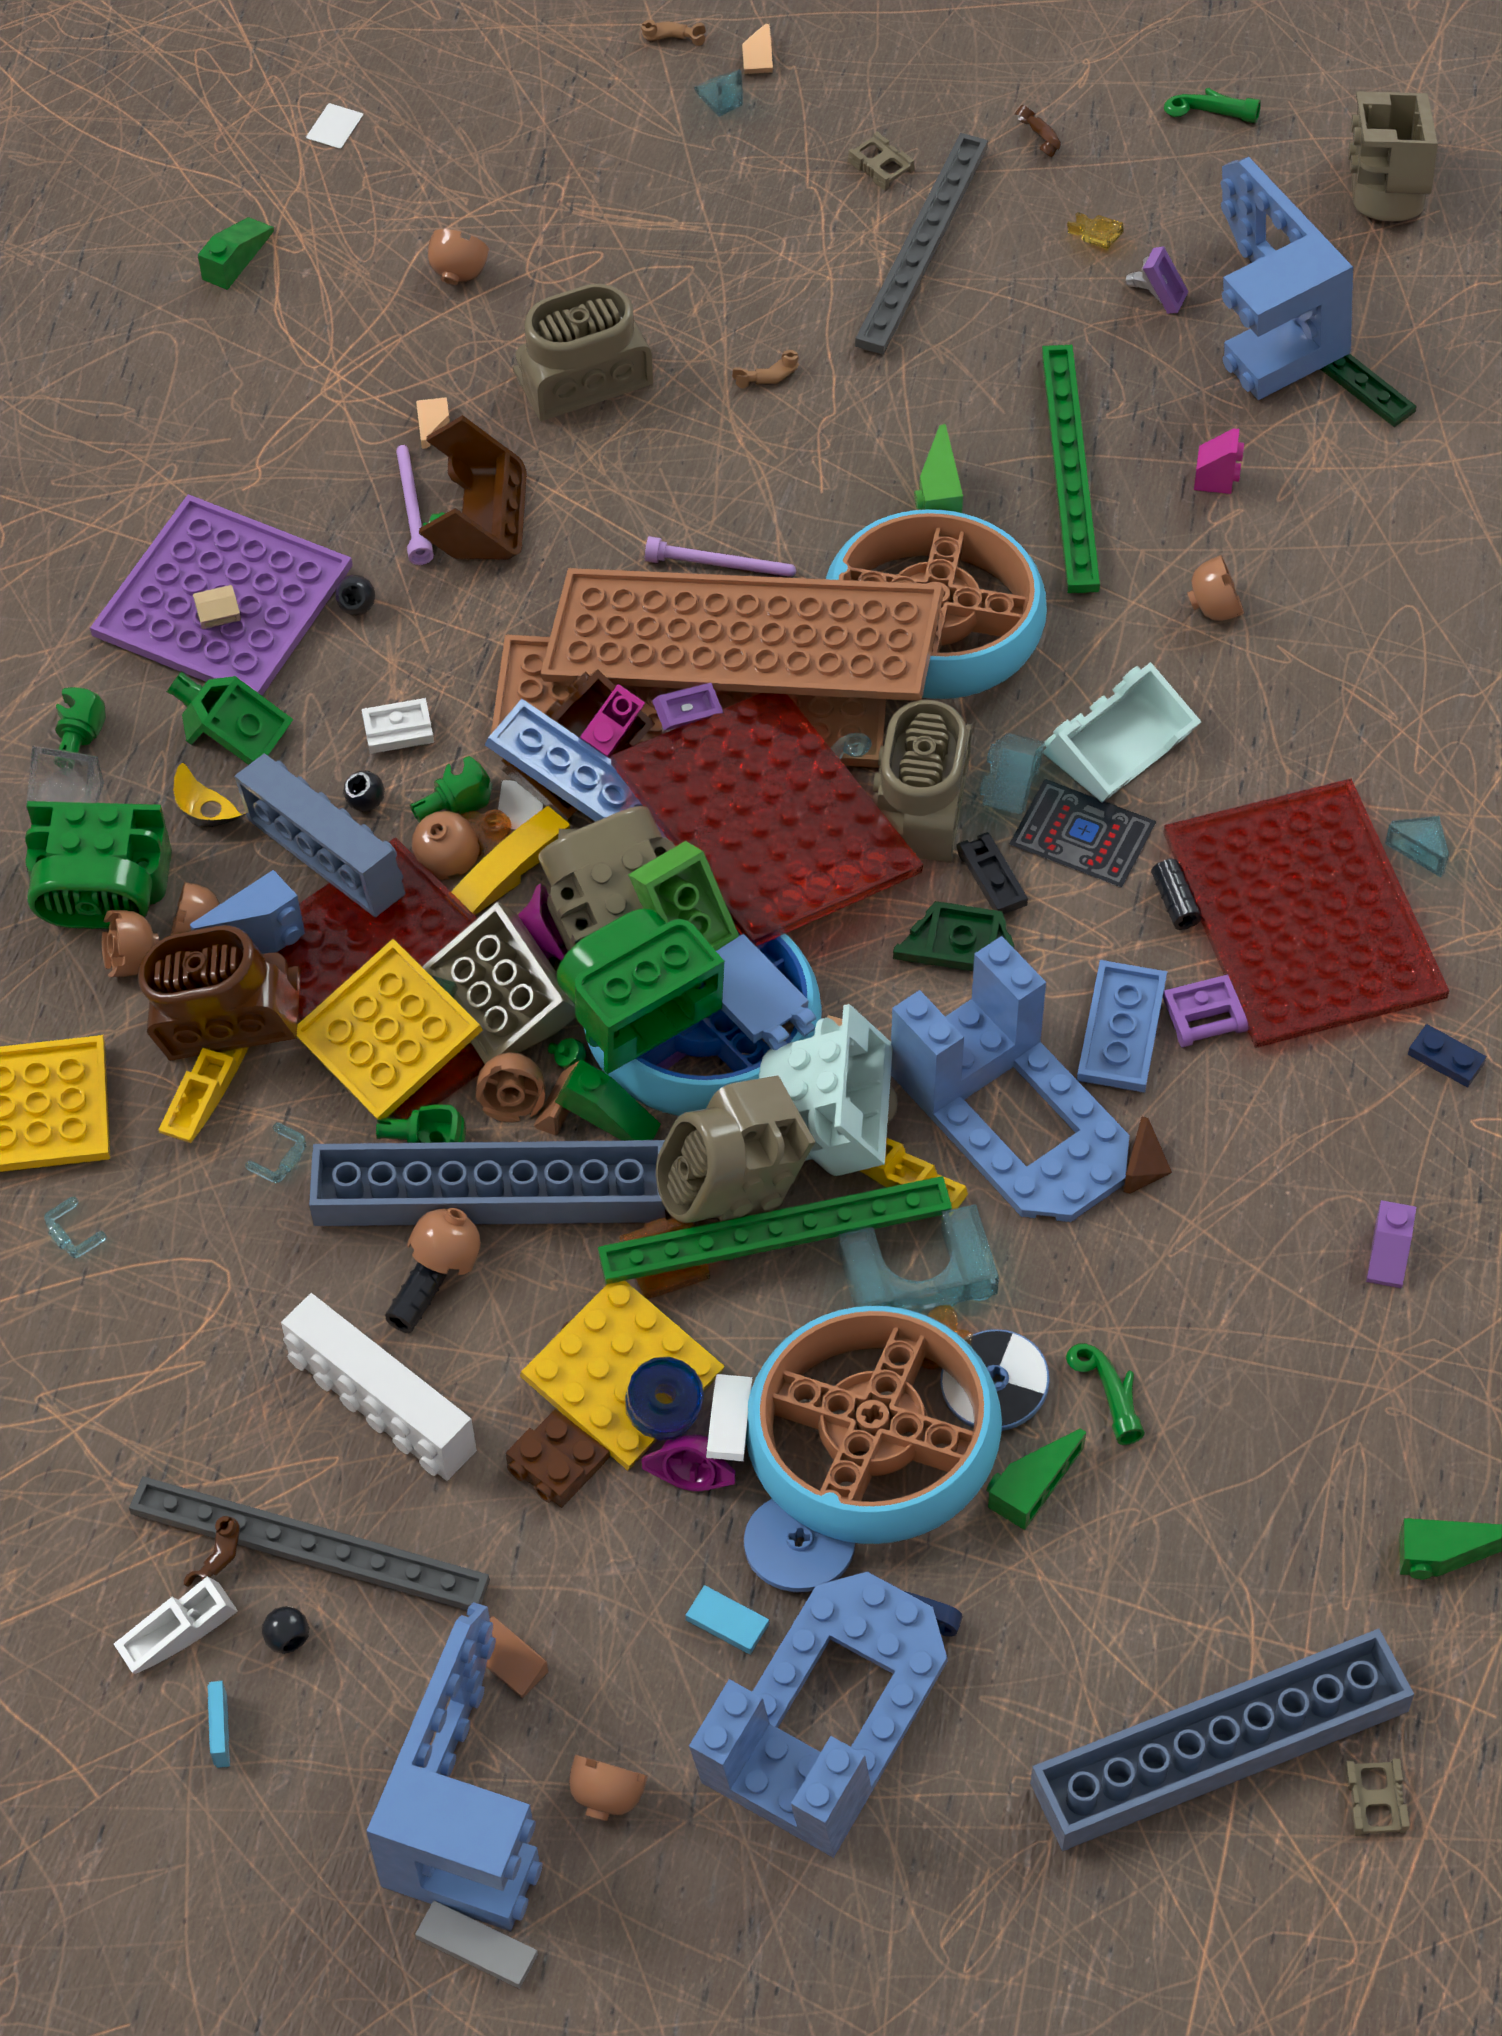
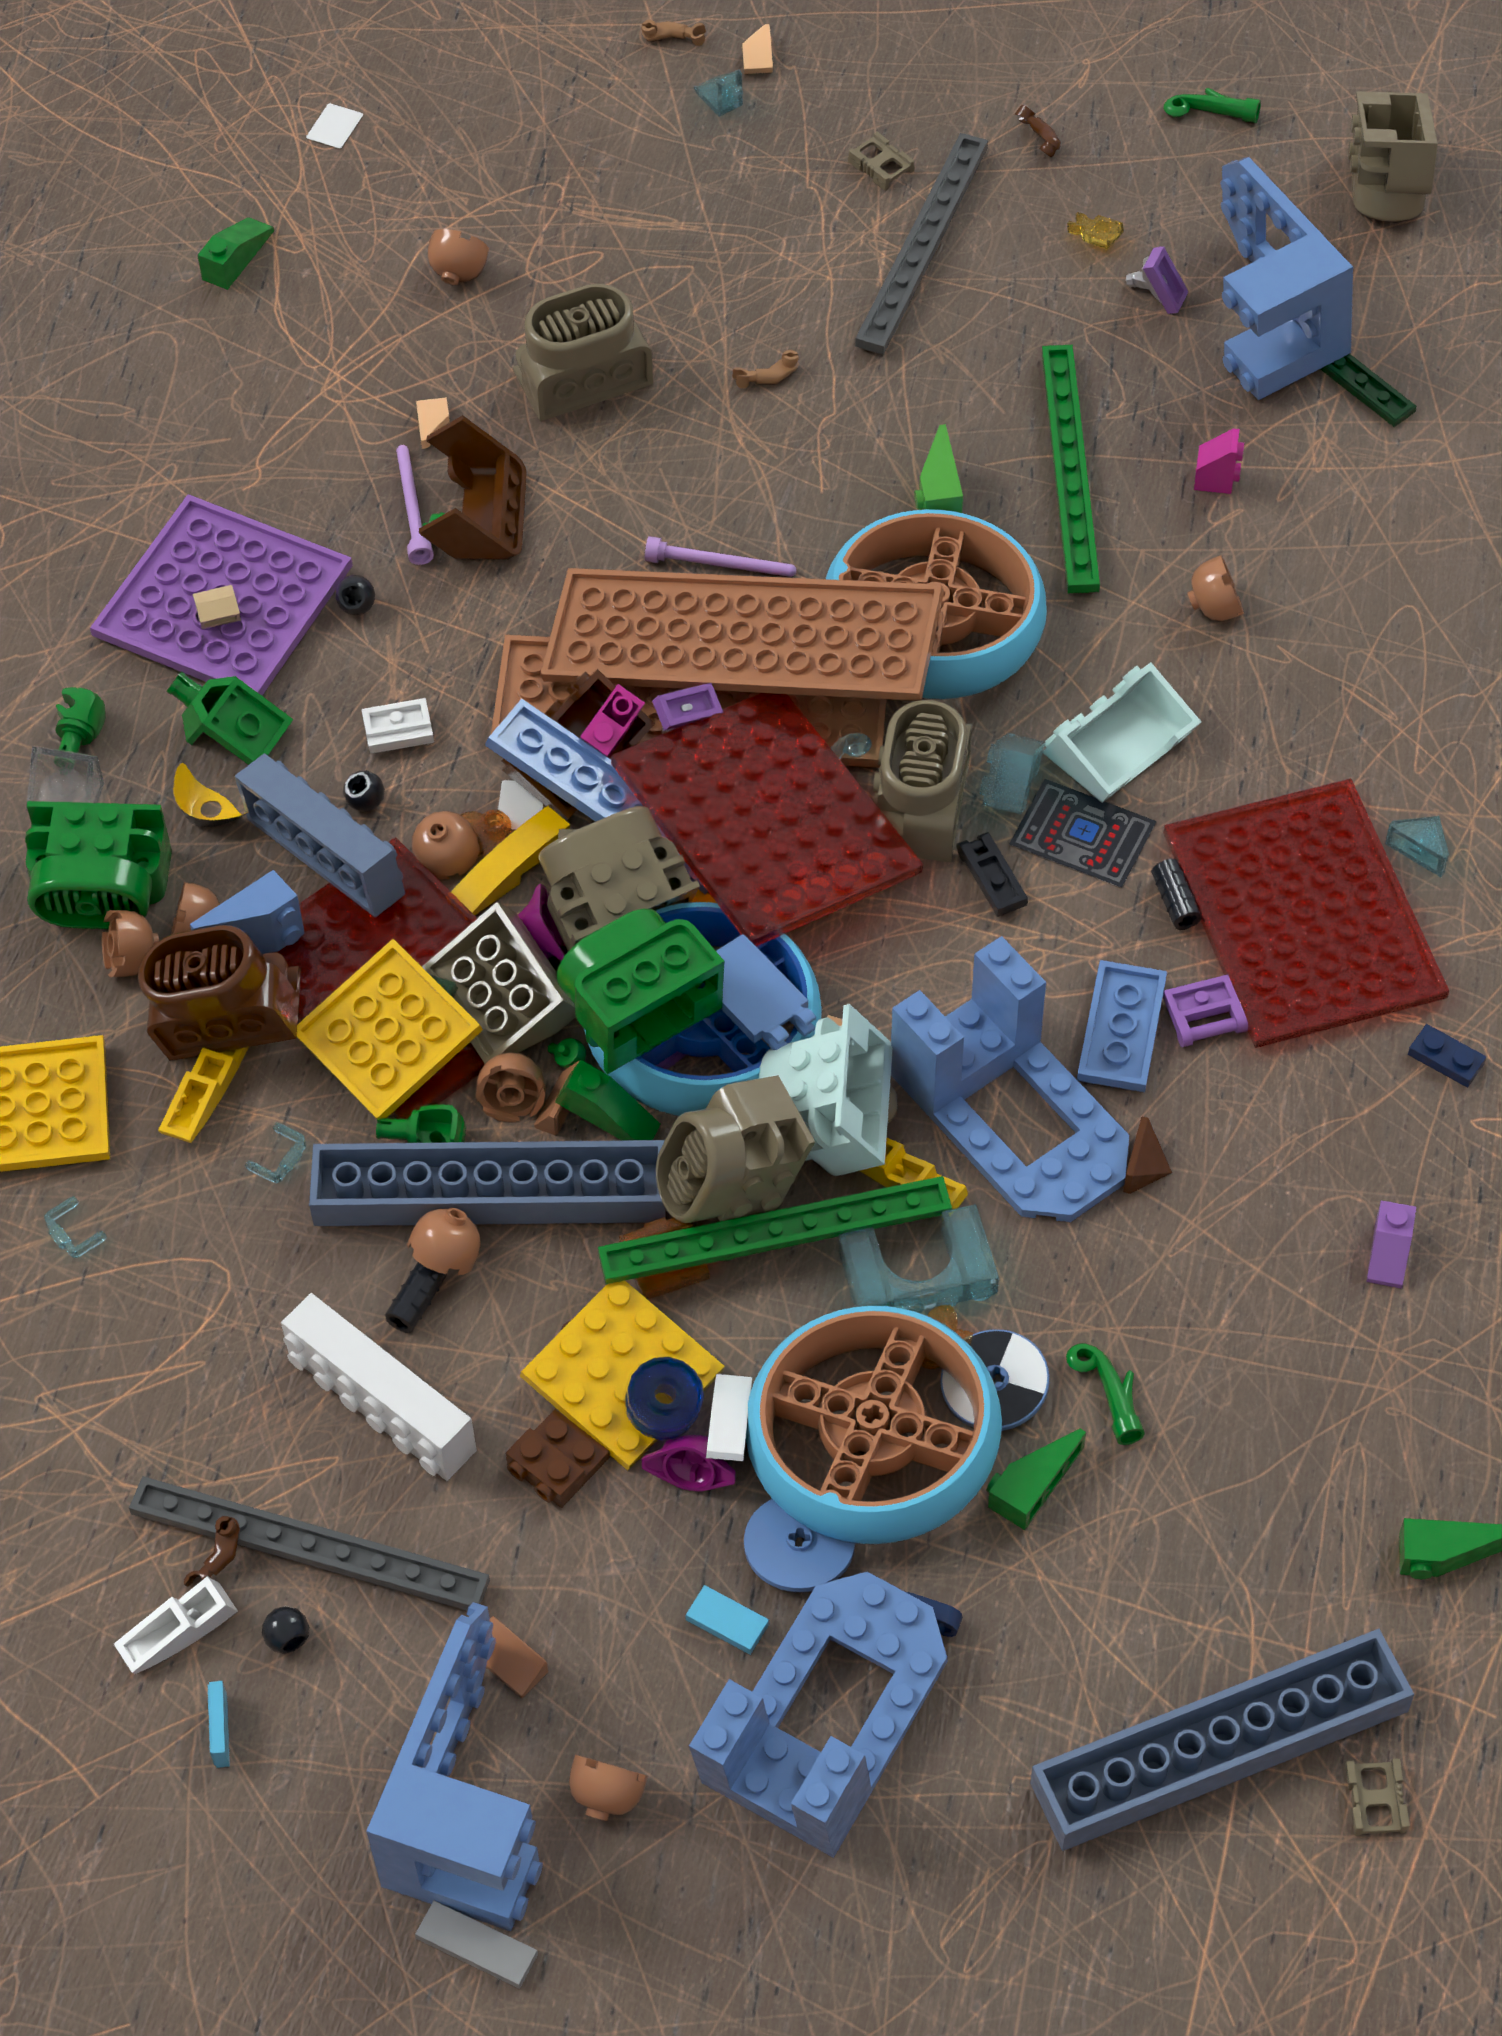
green piece [410,756,492,823] -> none
bright green slope [628,841,739,951] -> none
dark green wing [893,901,1015,971] -> none

